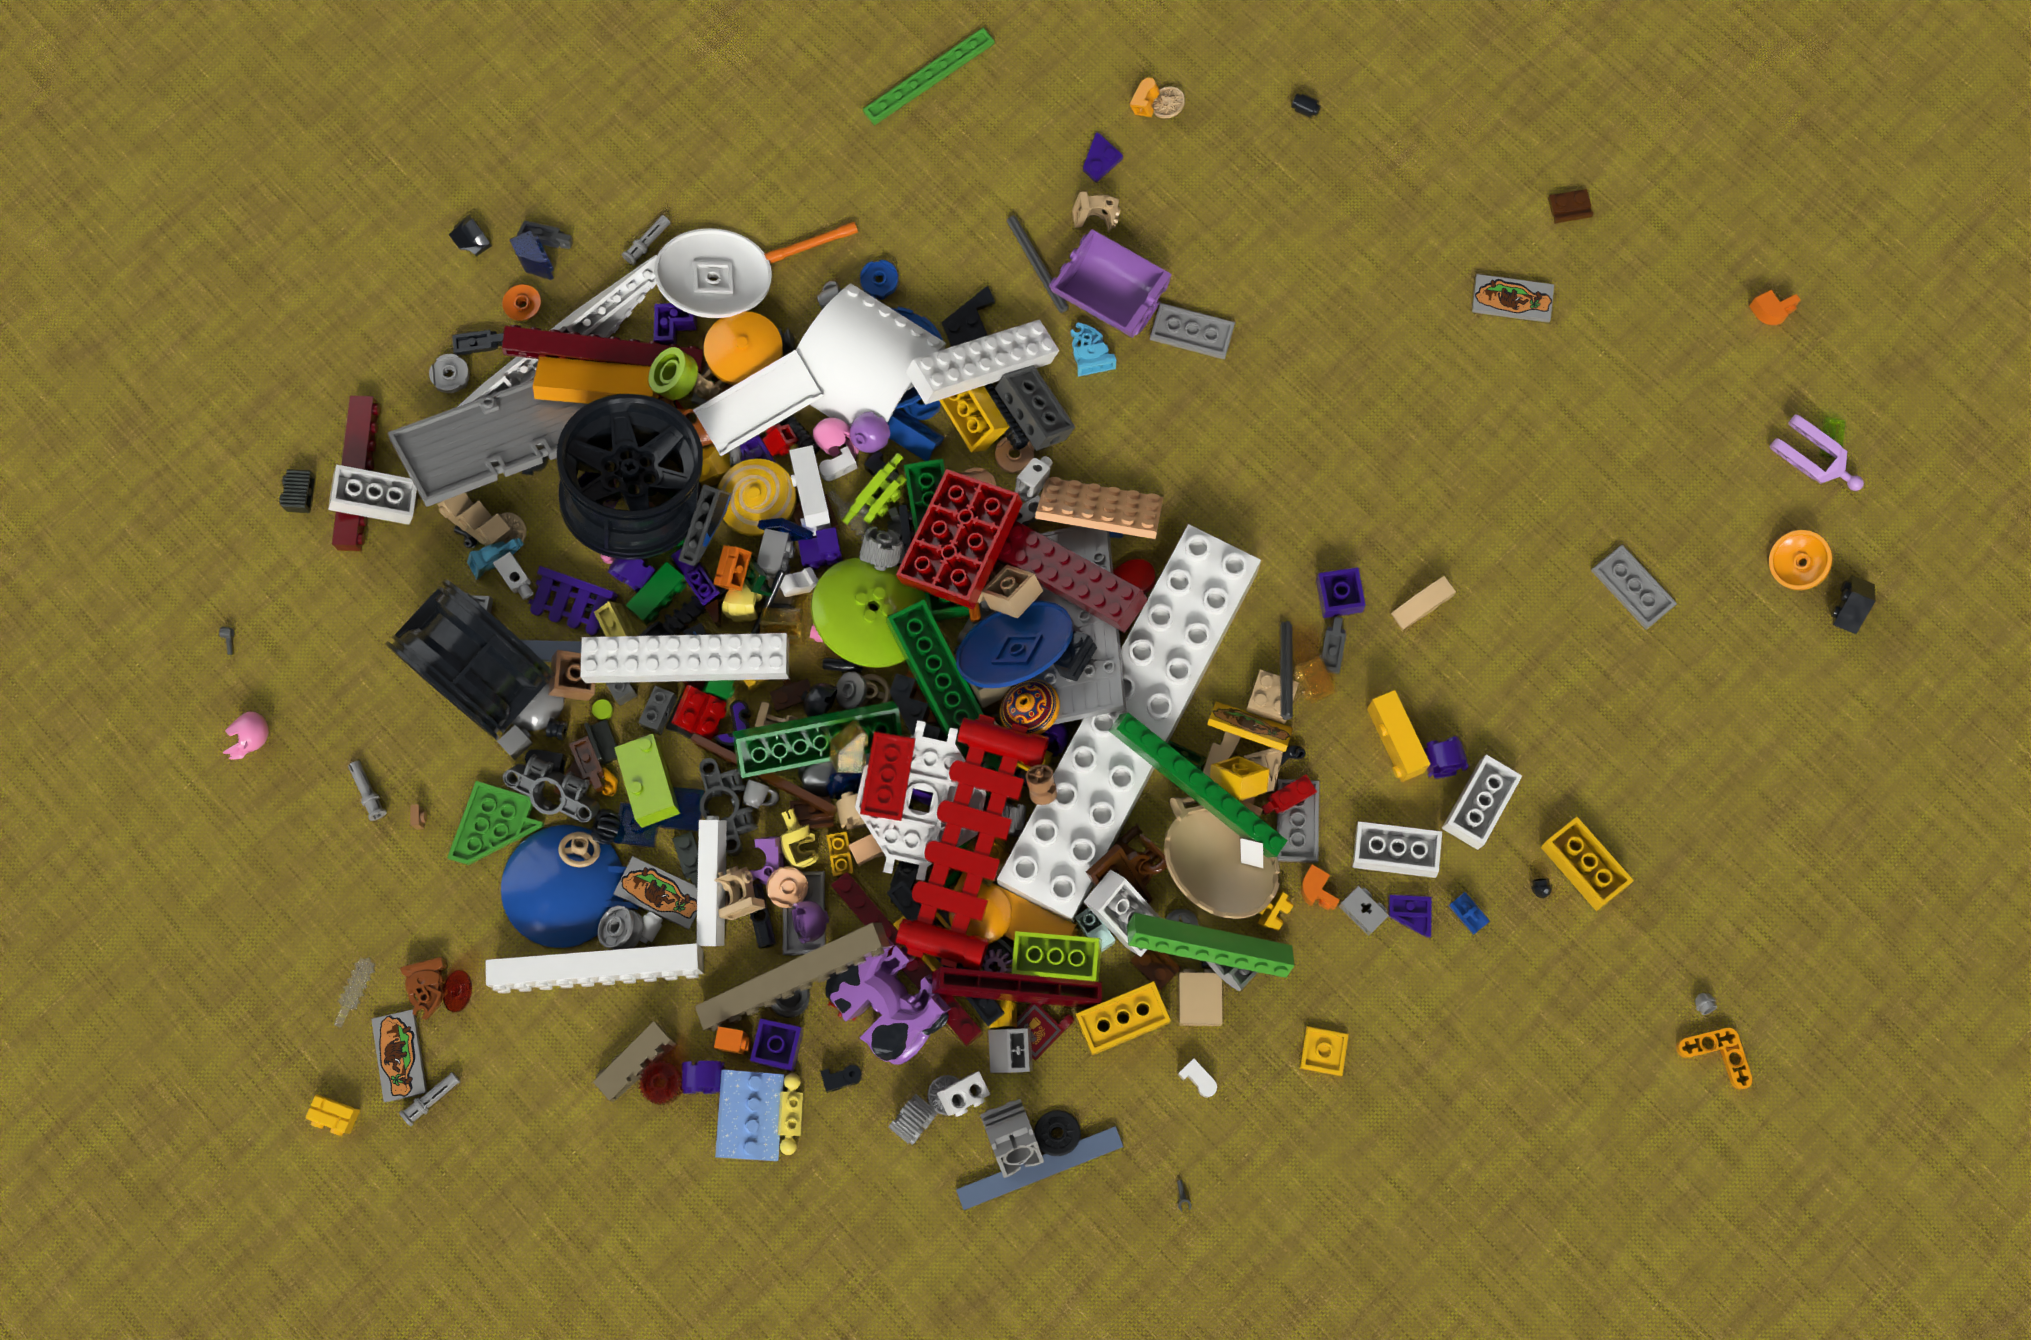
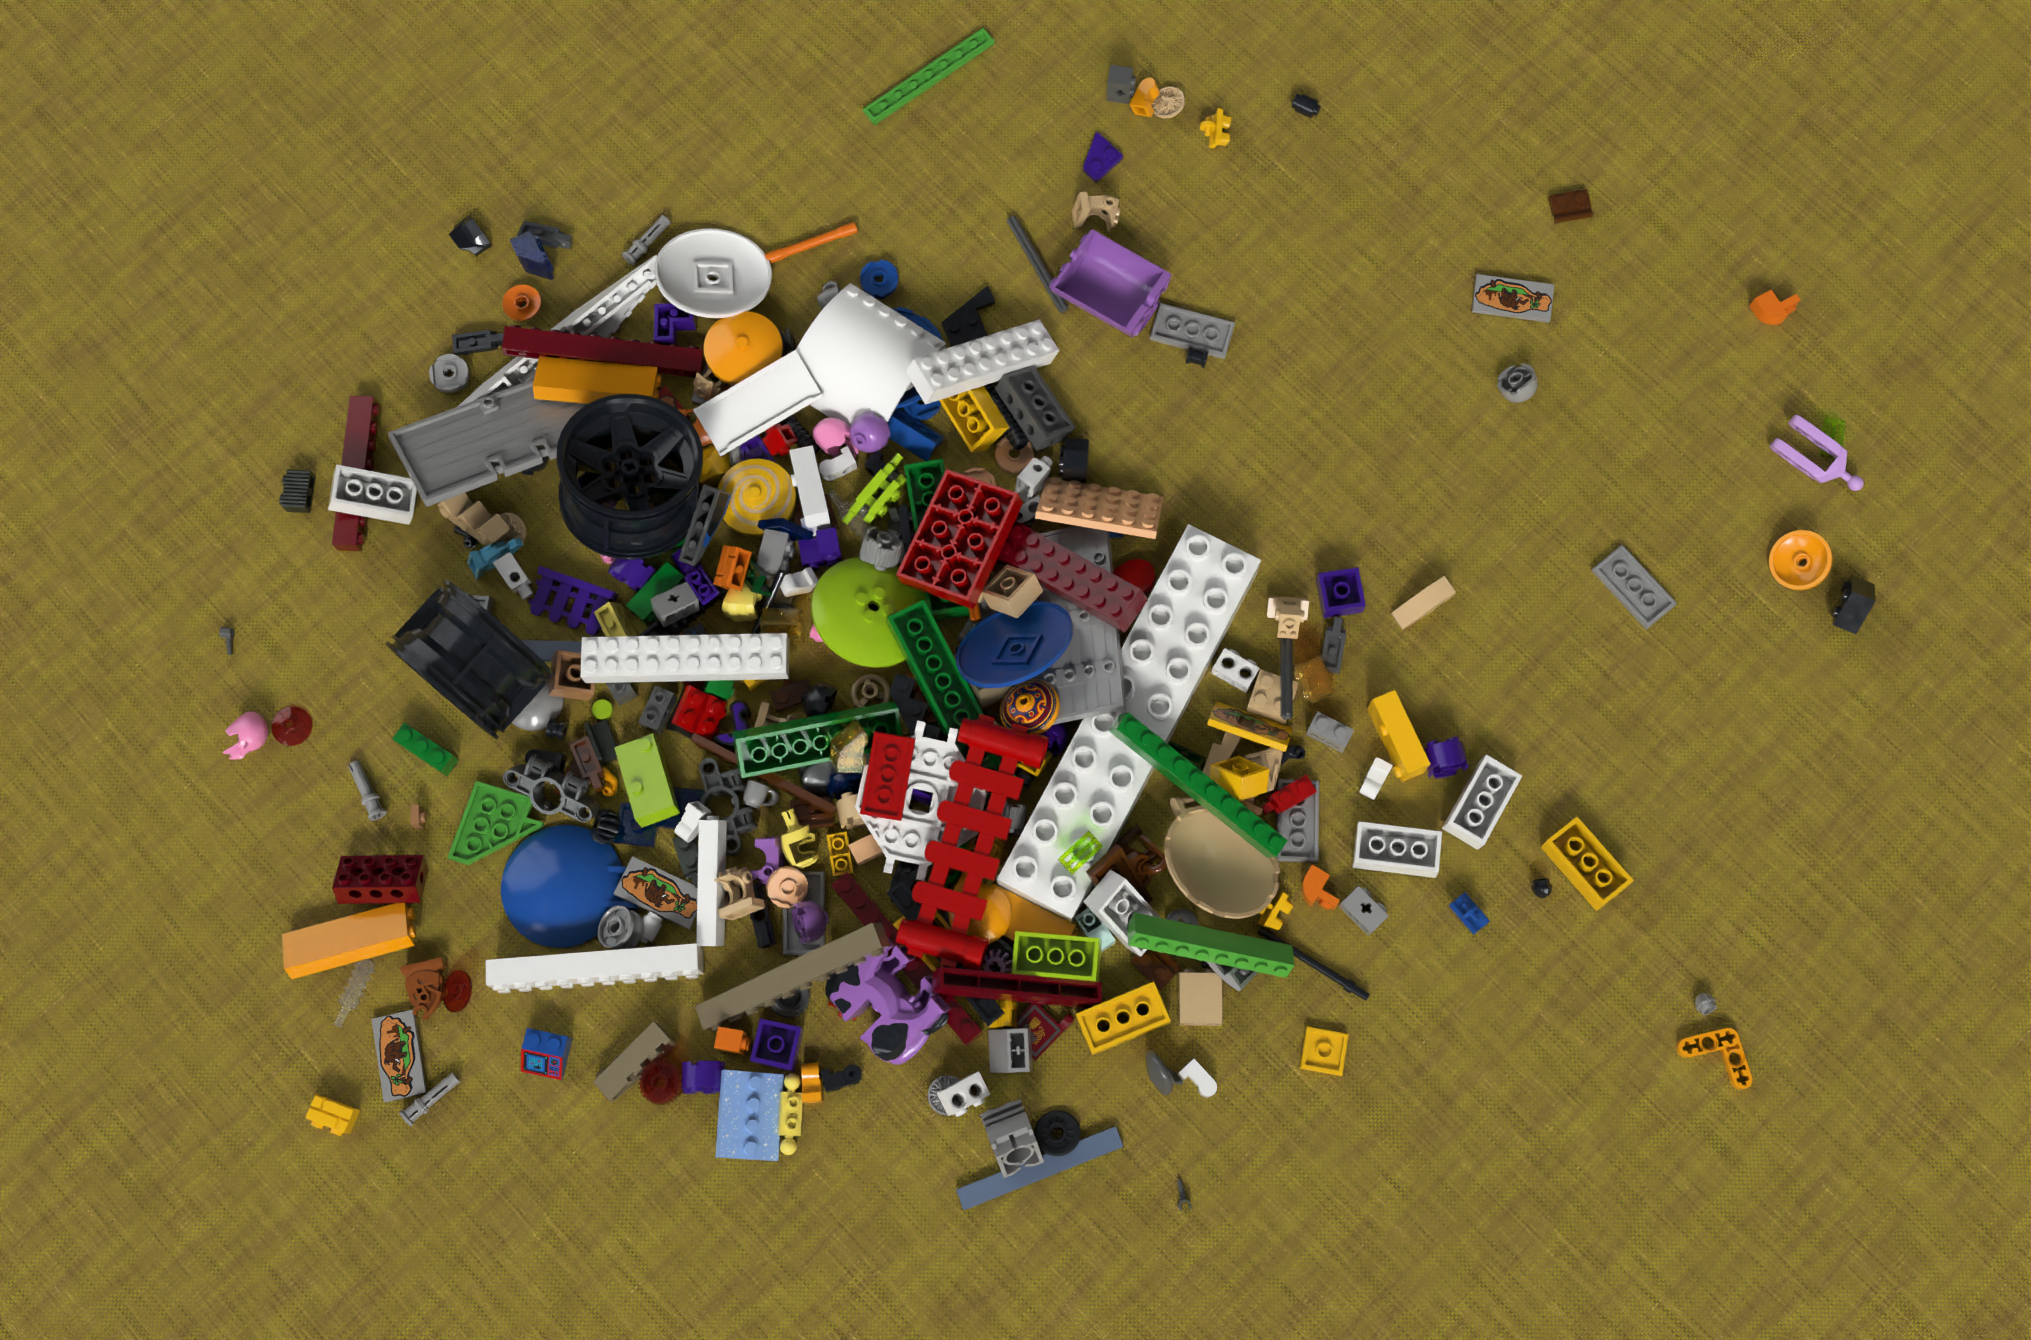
light grey brick [497,725,533,760] -> none
tan piece [558,832,600,867] -> none
lime piece [648,347,698,400] -> none
reddish brown slope [706,599,721,628] -> none
black axle [822,658,863,673] -> none
light grey wheel [836,672,867,709] -> none
light grey brick [889,1094,938,1145] -> none
medium nougat wheel [1026,765,1057,805] -> none
black brick [1053,631,1097,681] -> none
medium azure piece [1070,322,1116,377] -> none
white sticker [1240,838,1263,868] -> none
dark purple wing [1388,895,1432,938] -> none
none -> clear red dish [272,707,313,746]
none -> light orange brick [282,903,417,979]
none -> dark red brick [332,855,428,904]
none -> green brick [392,723,459,777]
none -> blue slope [521,1028,573,1080]
none -> light grey brick [651,582,700,627]
none -> white leg [674,801,712,843]
none -> light orange leg [801,1062,823,1104]
none -> clear neon green tile [1058,831,1103,875]
none -> black brick [1059,438,1089,483]
none -> dark grey brick [1107,65,1136,104]
none -> dark grey piece [1145,1050,1183,1095]
none -> black bush [1186,347,1209,368]
none -> yellow hips [1200,108,1231,149]
none -> white brick [1211,648,1260,693]
none -> black bar [1258,926,1370,1001]
none -> tan tile [1267,596,1309,639]
none -> light grey brick [1306,711,1354,753]
none -> white leg [1359,757,1393,800]
none -> light grey cylinder [1497,364,1538,403]

